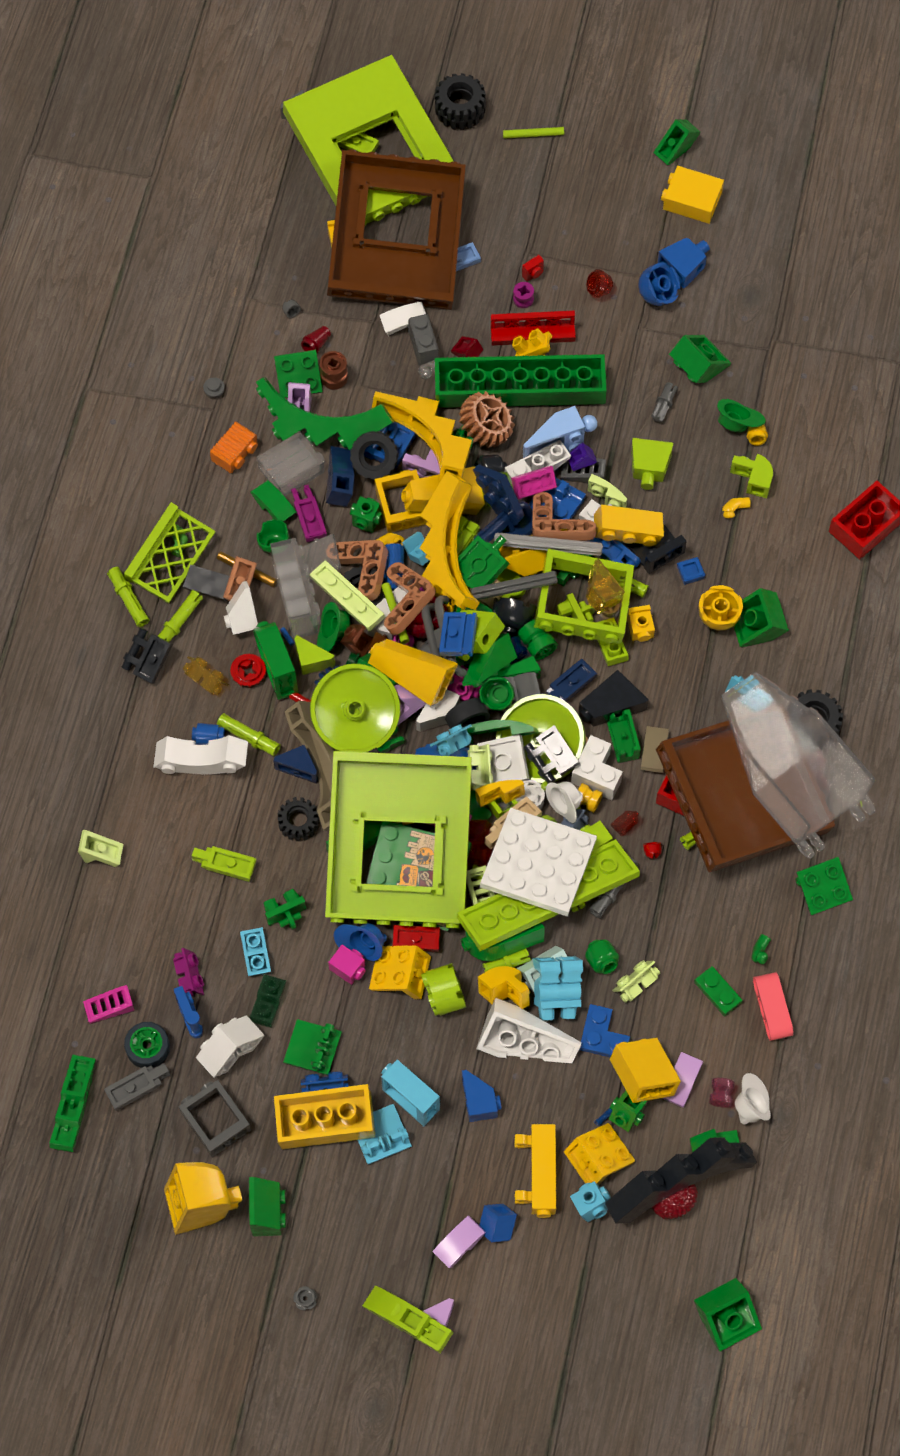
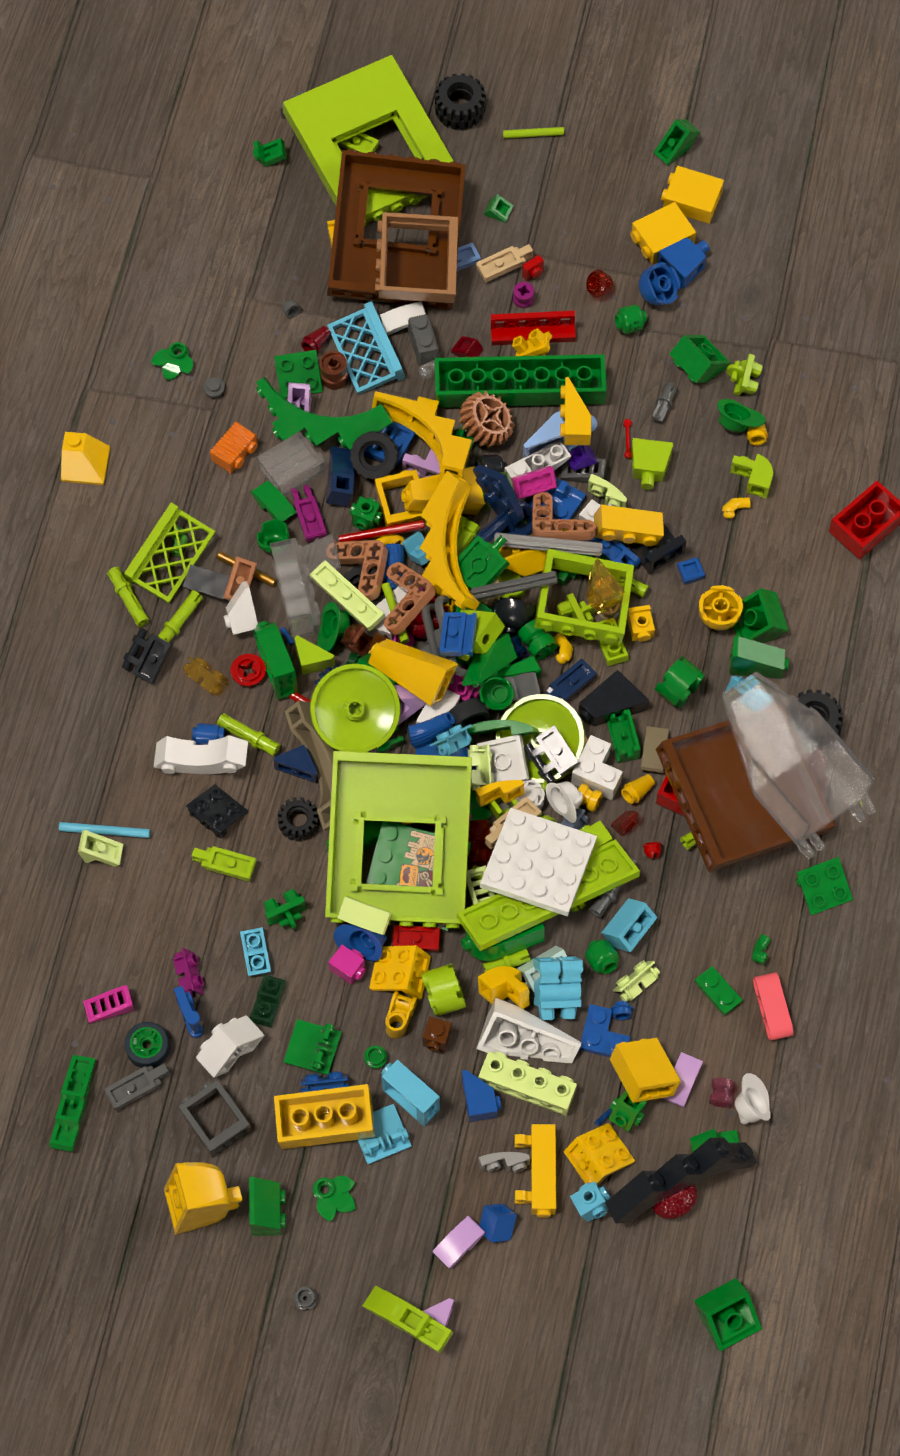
none -> medium azure bar [59,822,150,838]
none -> yellow slope [61,432,110,485]
none -> green plate [151,342,193,380]
none -> black hinge [186,784,248,838]
none -> green bracket [253,138,287,167]
none -> green plate [313,1176,355,1222]
none -> medium azure fence [327,301,406,395]
none -> yellowish green slope [338,896,392,935]
none -> red bar [339,520,425,542]
none -> green plate [364,1045,387,1069]
none -> medium nougat window [375,212,458,303]
none -> yellow piece [385,991,418,1039]
none -> blue piece [408,712,455,749]
none -> reddish brown brick [422,1016,452,1053]
none -> tan hinge [476,244,533,283]
none -> yellowish green brick [478,1051,577,1116]
none -> light grey slope [478,1152,530,1173]
none -> green slope [483,194,514,223]
none -> yellow arm [554,633,573,664]
none -> yellow slope [560,377,591,445]
none -> medium azure brick [601,898,658,952]
none -> blue plate [611,1001,634,1020]
none -> green head [614,305,647,334]
none -> yellow cone [621,774,655,804]
none -> red hinge [623,419,632,459]
none -> yellow brick [630,202,696,265]
none -> green brick [654,656,705,708]
none -> lime hips [726,353,763,396]
none -> green slope [729,636,789,679]

